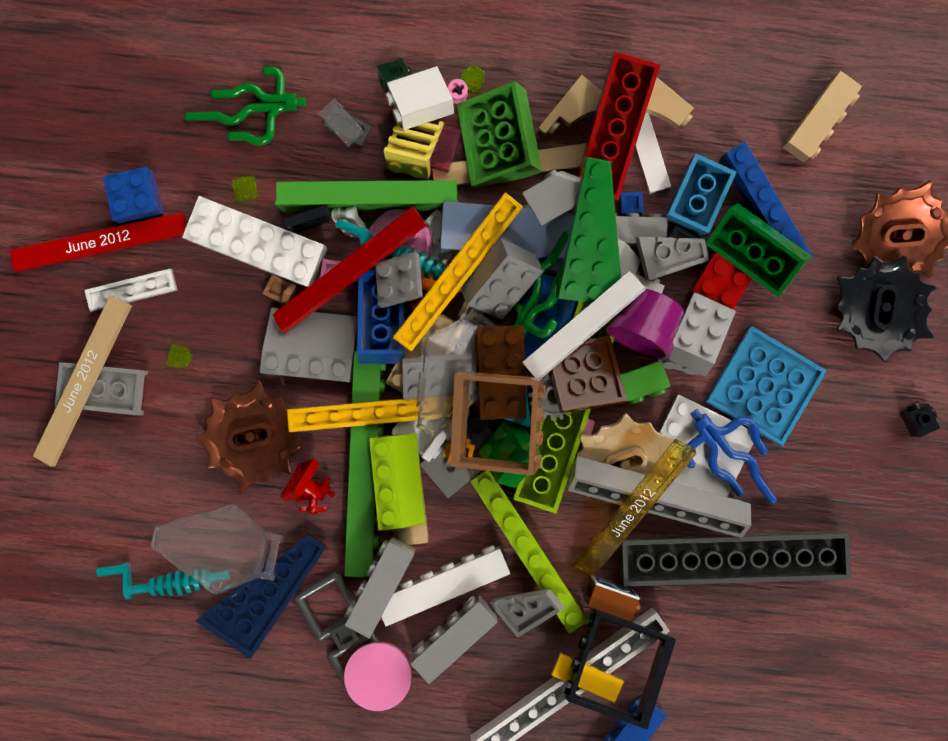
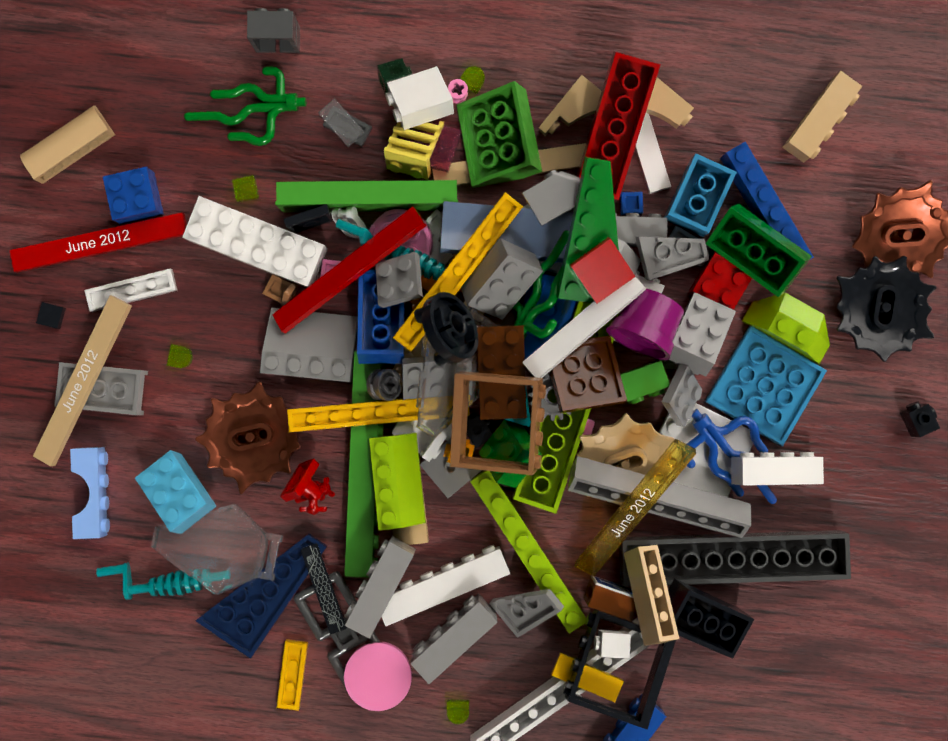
none -> tan brick [20,105,115,184]
none -> black tile [36,302,66,329]
none -> light blue arch [70,447,110,539]
none -> medium azure brick [135,450,216,534]
none -> dark grey piece [247,8,300,53]
none -> yellow tile [276,639,308,711]
none -> black sticker [301,544,347,634]
none -> flat silver wheel [366,369,402,401]
none -> black piece [414,292,478,366]
none -> clear neon green tile [447,699,469,724]
none -> red tile [570,237,636,304]
none -> white brick [594,630,631,659]
none -> tan brick [624,545,679,646]
none -> light grey plate [661,364,702,427]
none -> black brick [668,578,754,659]
none -> white brick [731,452,824,485]
none -> lime wedge [742,293,830,364]

